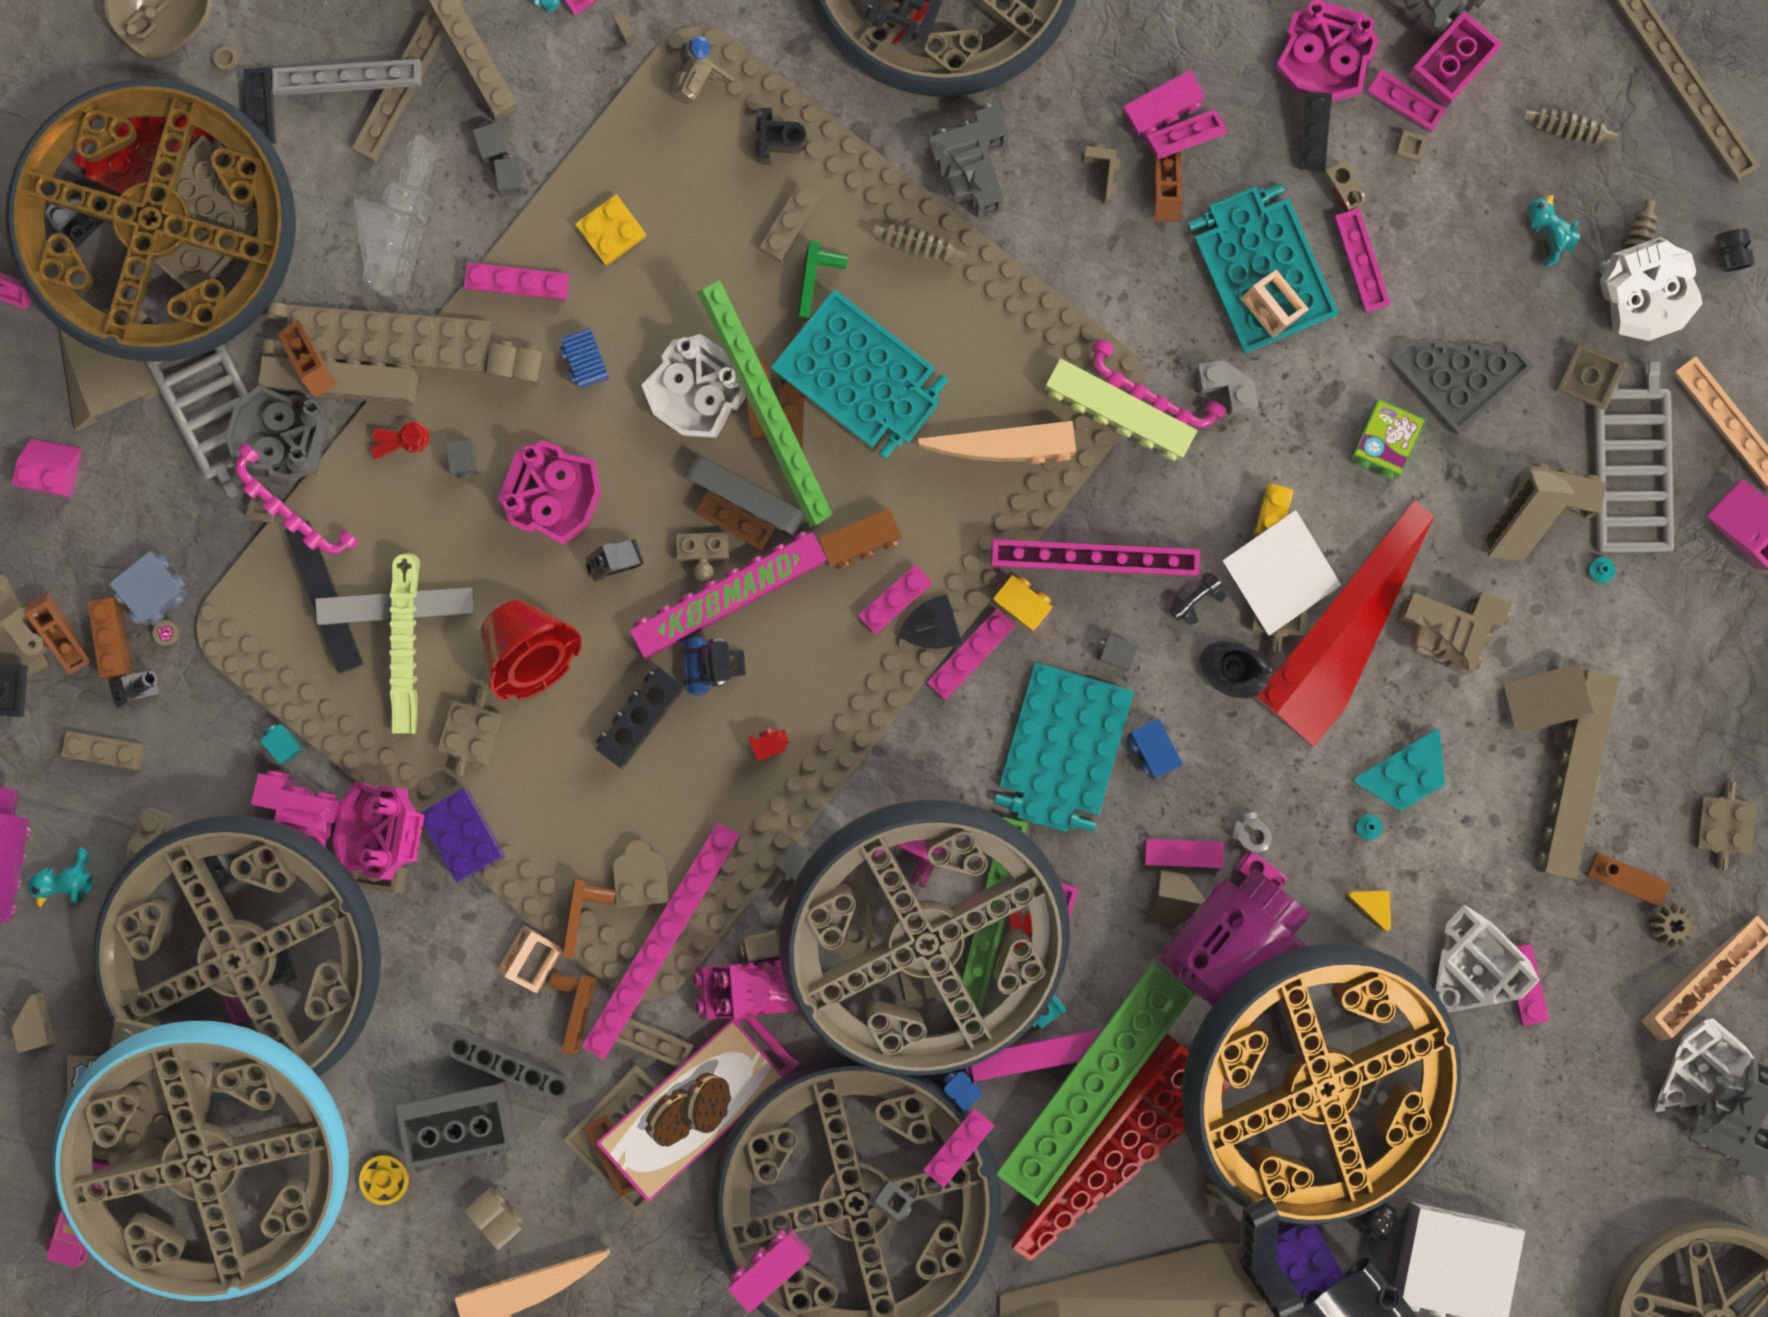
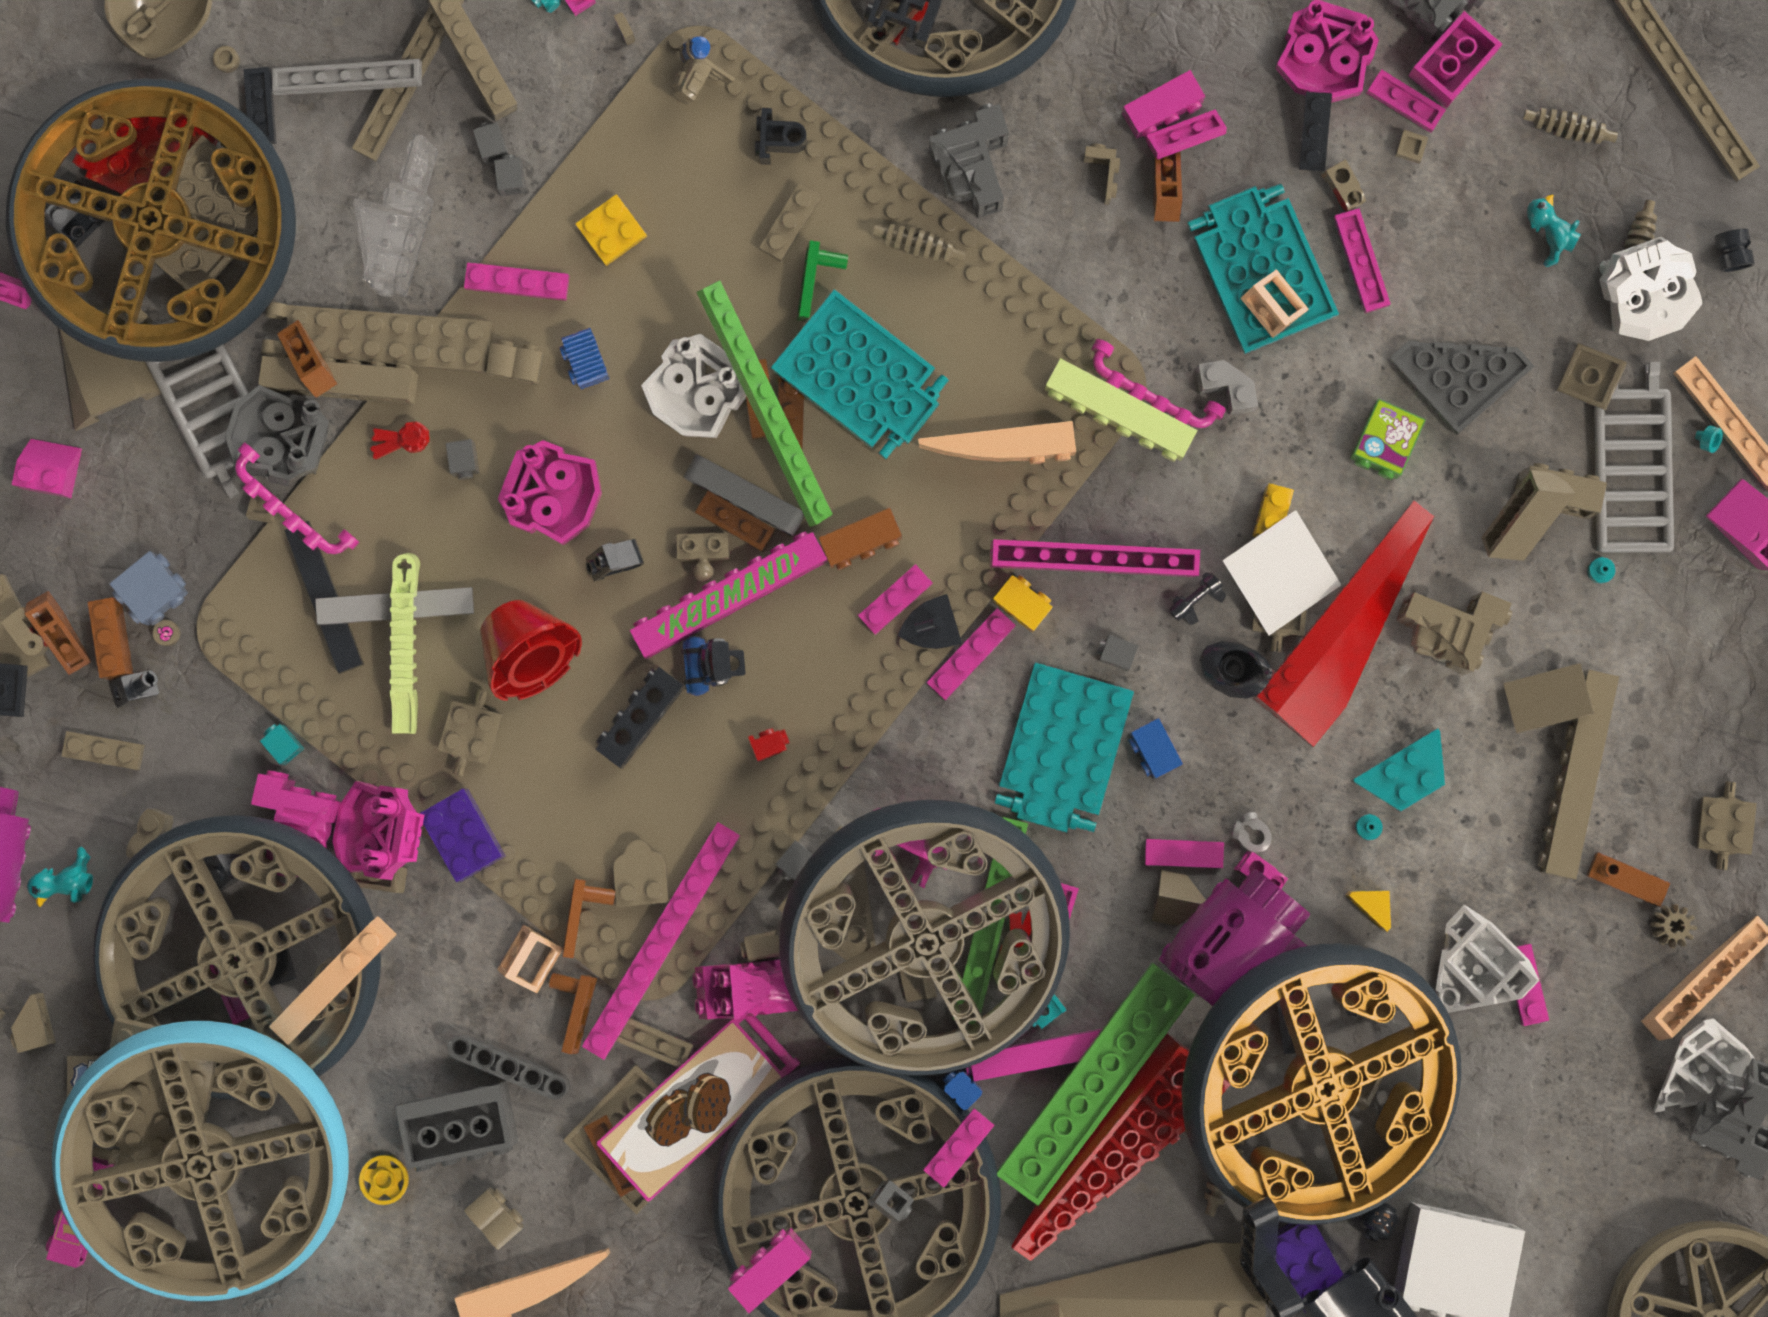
none -> light nougat slope [269,916,397,1045]
none -> teal tile [1695,425,1723,453]

